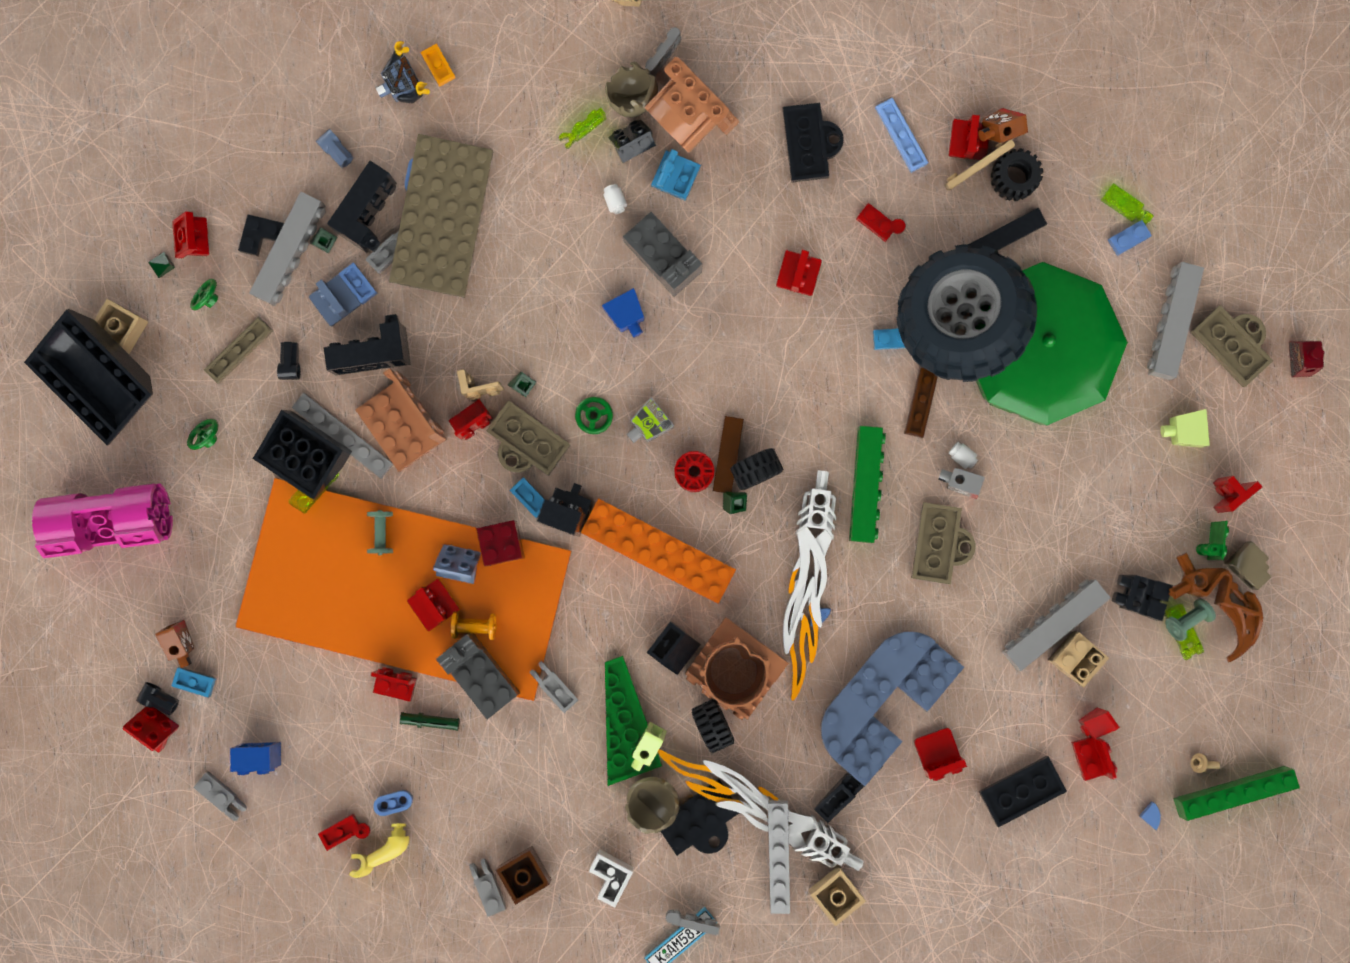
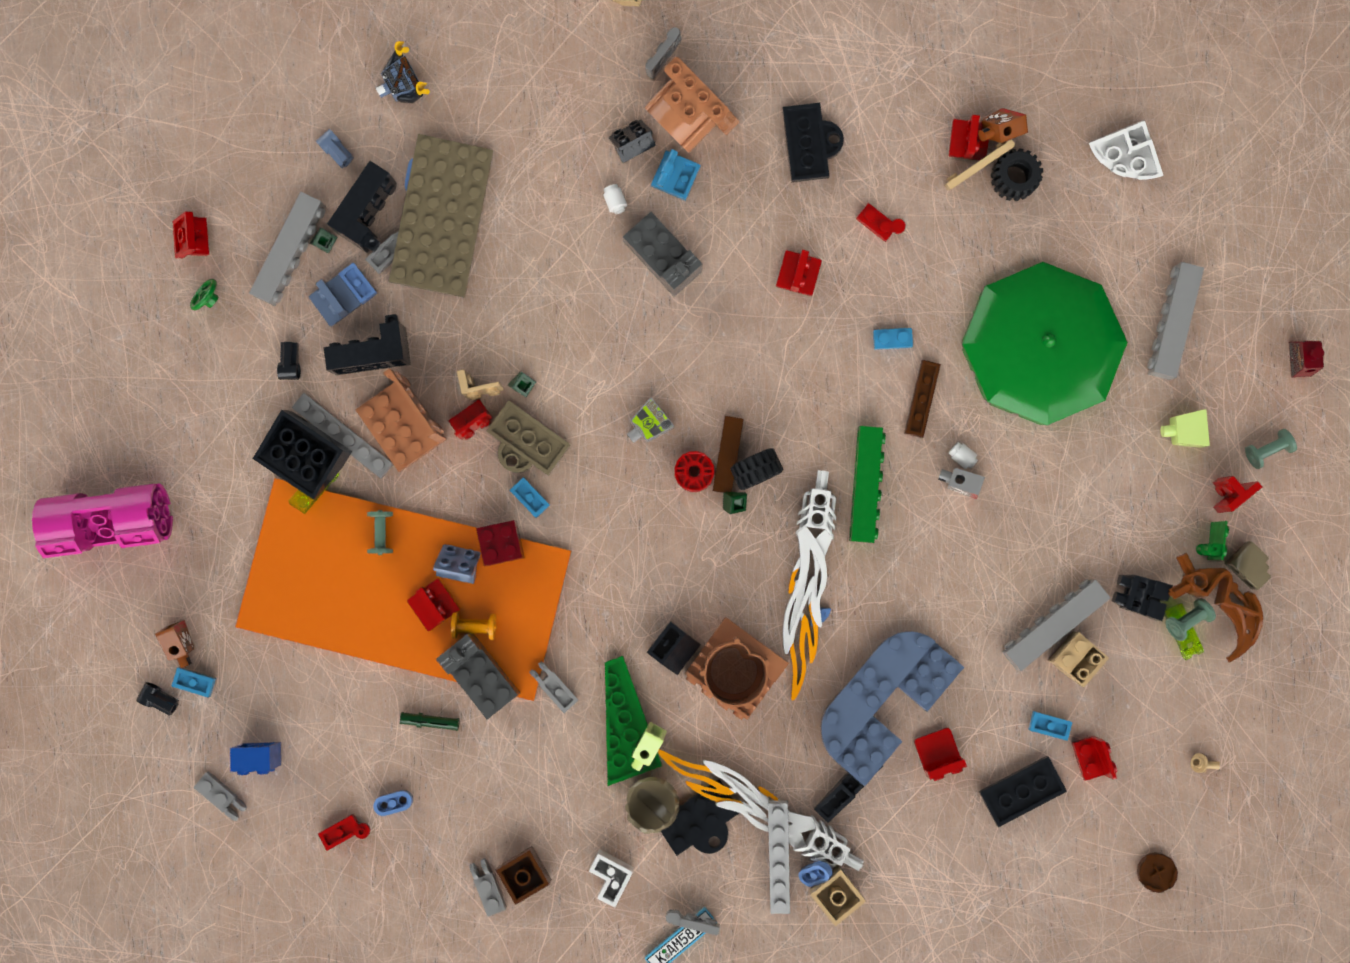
black slope [24,309,153,446] -> none
tan brick [95,299,149,354] -> none
red bracket [122,706,179,753] -> none
dark green slope [148,252,175,278] -> none
green piece [187,419,219,450] -> none
dark tan tile [204,317,273,384] -> none
black plate [238,214,284,257] -> none
light yellow piece [349,823,409,878] -> none
red bracket [371,667,417,702] -> none
light orange plate [420,43,456,87] -> none
black hinge [536,483,593,537] -> none
clear neon green plate [558,108,606,149] -> none
green piece [575,397,613,435] -> none
orange brick [581,498,736,604] -> none
blue torso [602,288,644,338] -> none
dark tan piece [605,62,658,118] -> none
black tyre [692,699,734,754] -> none
light blue tile [875,97,929,173] -> none
black wheel [897,244,1037,382] -> none
dark tan plate [911,502,976,584] -> none
black tile [969,208,1047,251] -> none
red slope [1078,707,1120,739] -> none
clear neon green plate [1101,183,1154,225] -> none
medium blue plate [1108,220,1152,256] -> none
medium blue tile [1139,801,1161,830] -> none
green brick [1173,766,1300,821] -> none
dark tan plate [1190,305,1273,387] -> none
none -> medium blue plate [798,861,832,887]
none -> dark azure plate [1028,711,1072,741]
none -> white brick [1089,120,1163,180]
none -> reddish brown tile [1137,852,1178,893]
none -> sand green hose [1245,429,1297,469]

